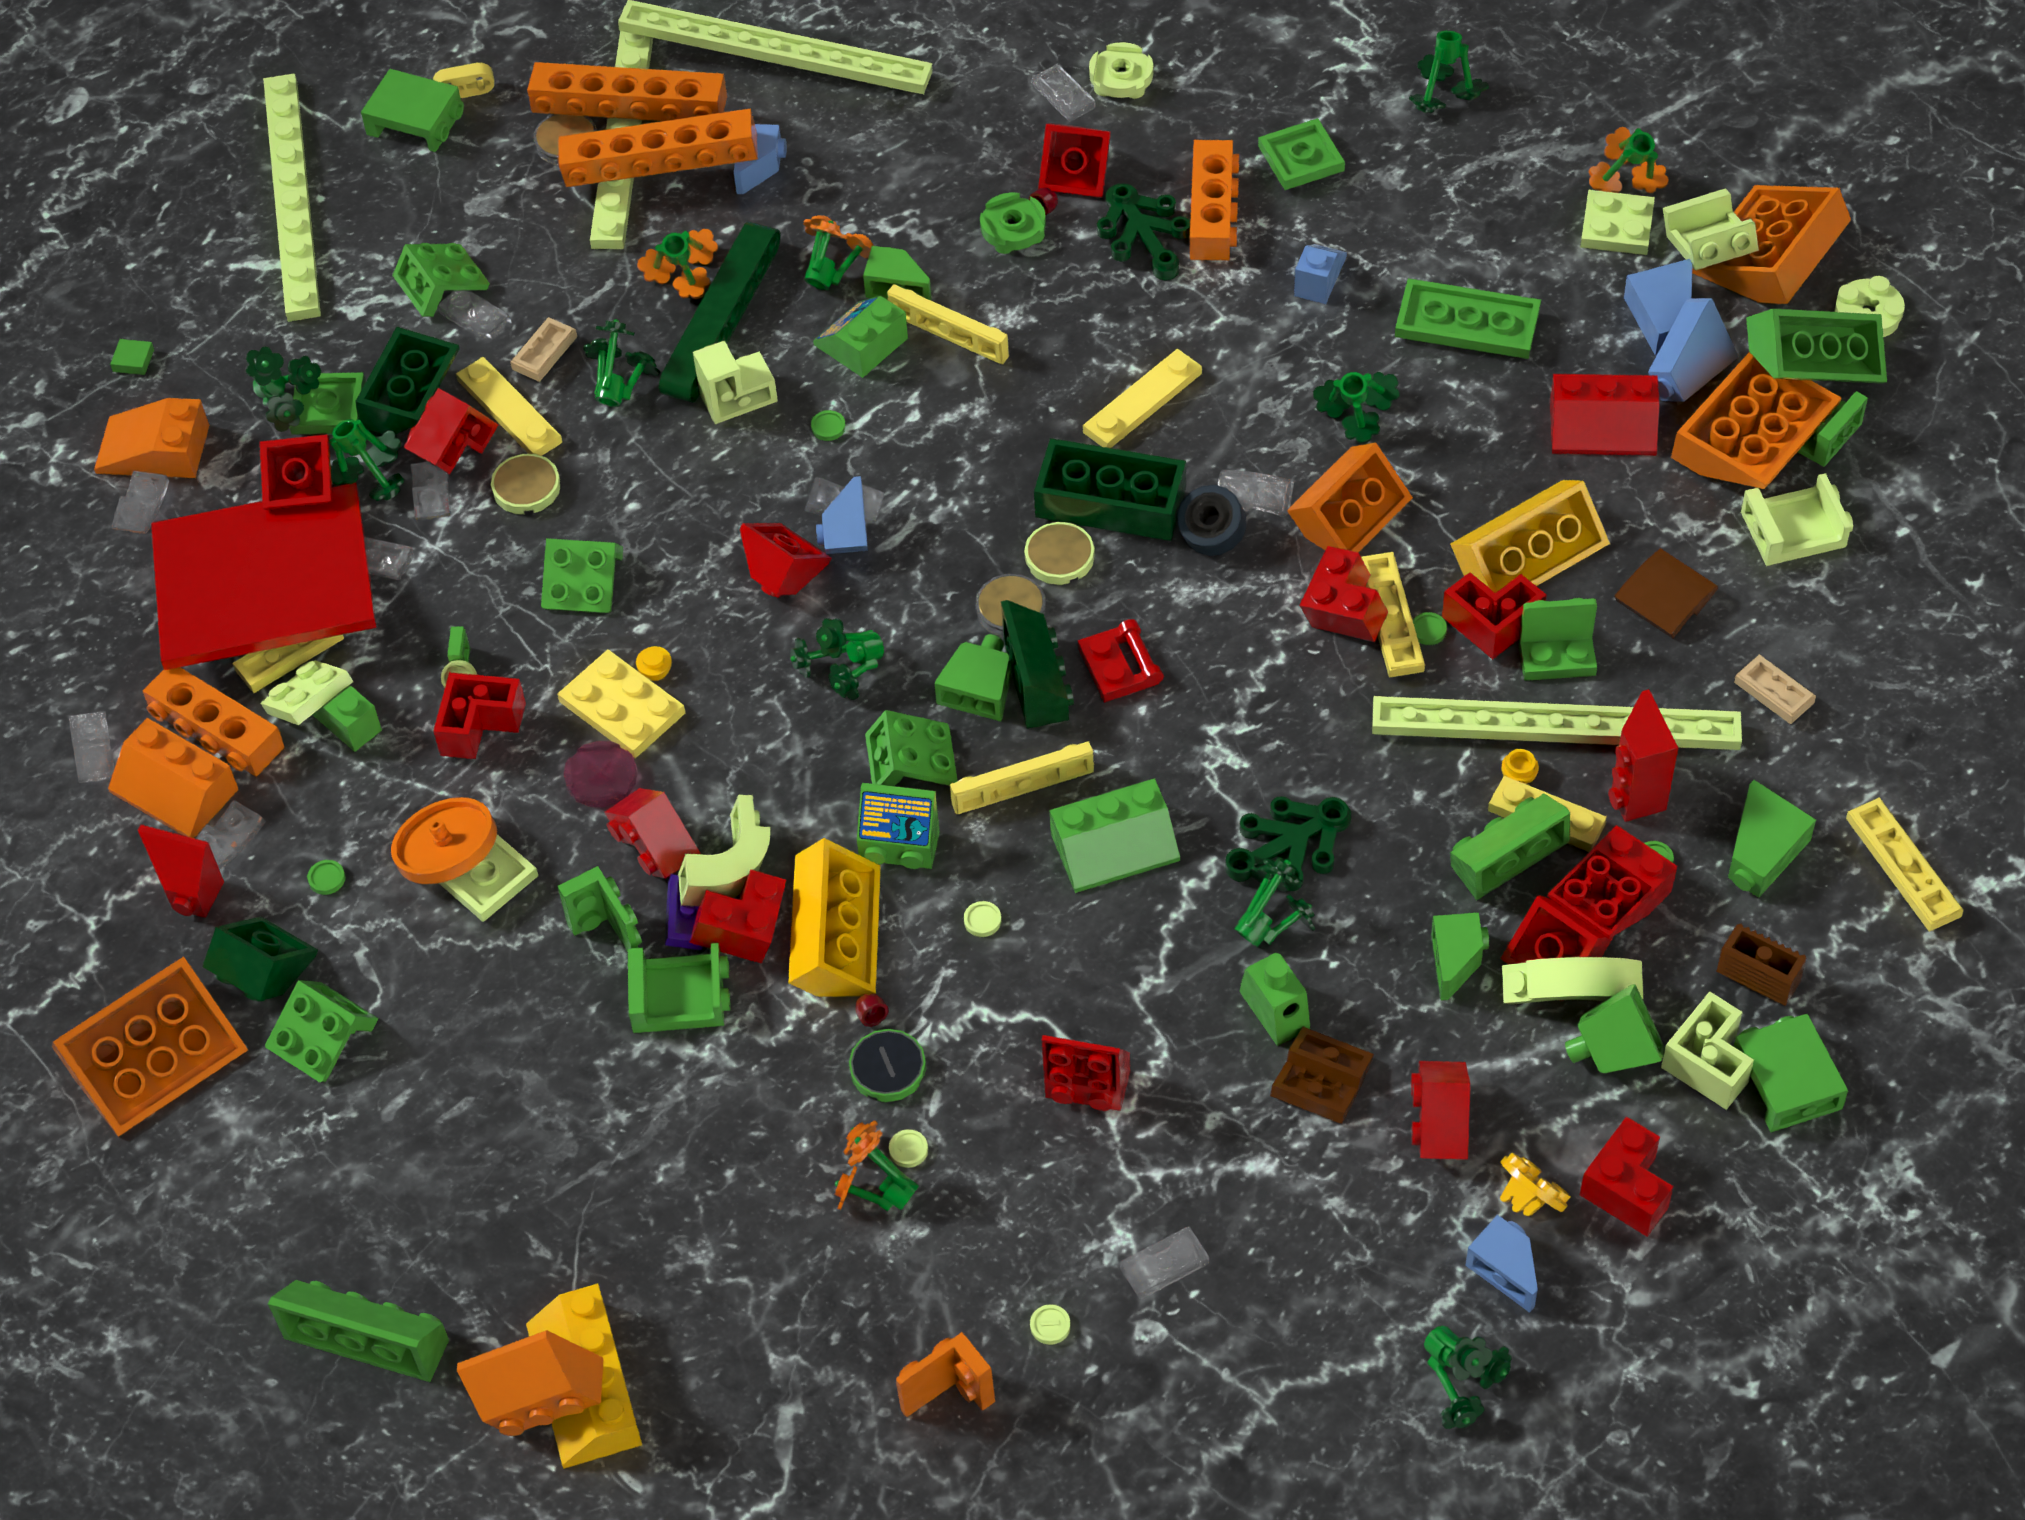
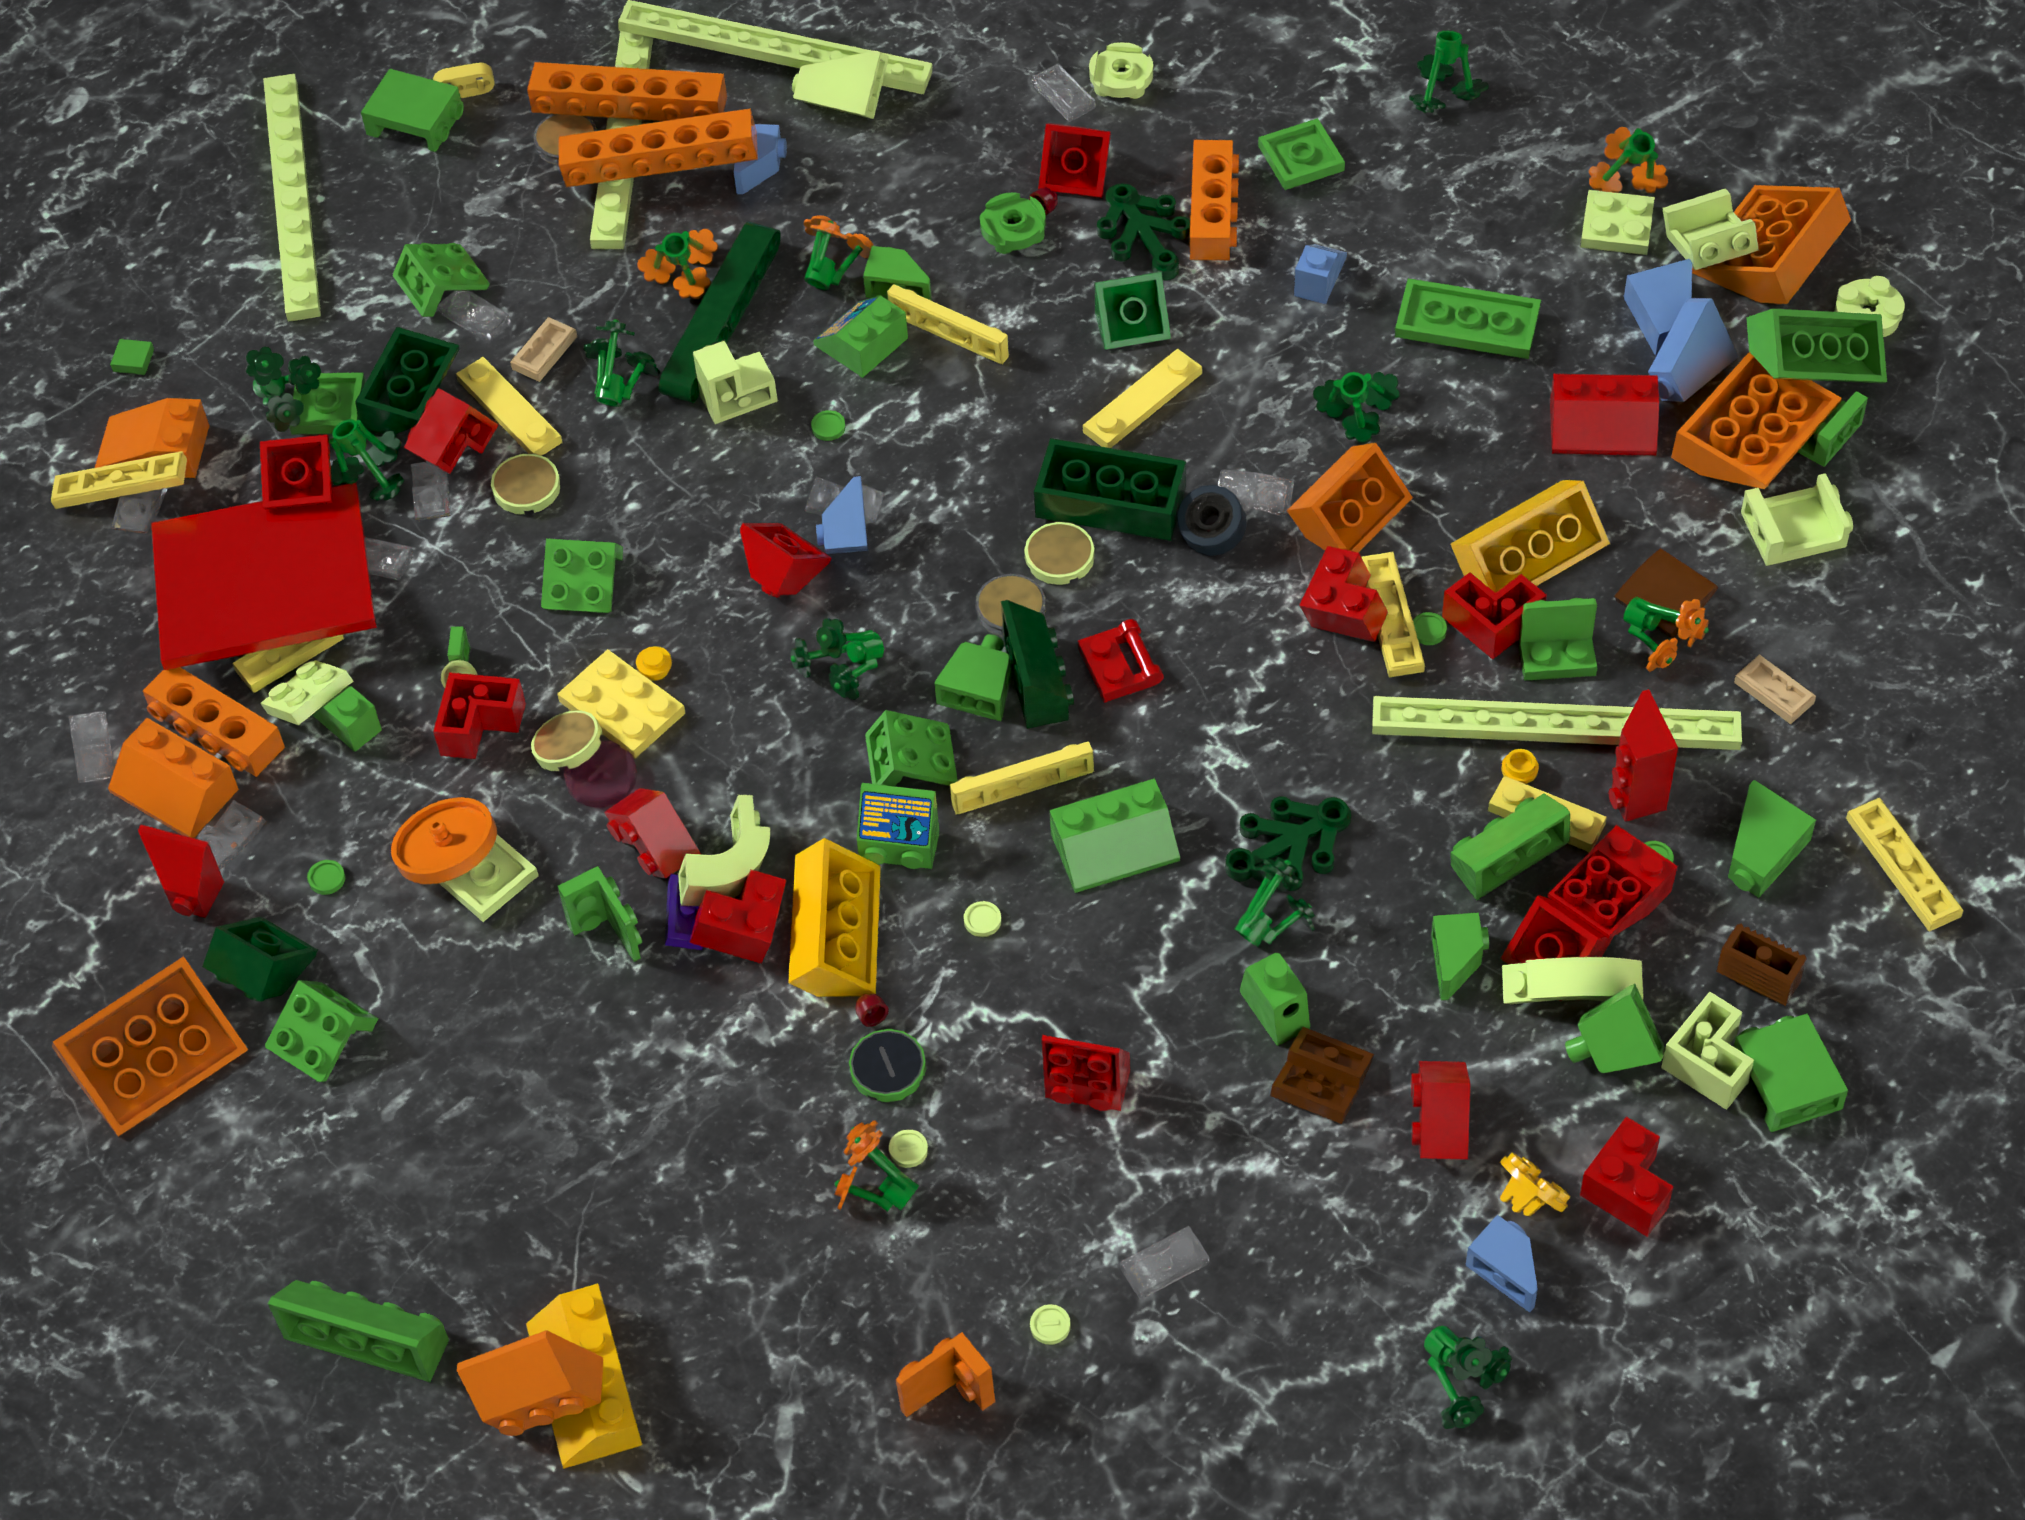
bright green panel [628,943,731,1033] -> none
none -> light yellow plate [51,451,187,509]
none -> pearl gold tile [531,710,603,771]
none -> yellowish green slope [792,51,889,119]
none -> green slope [1094,272,1171,350]
none -> plant [1623,596,1709,672]

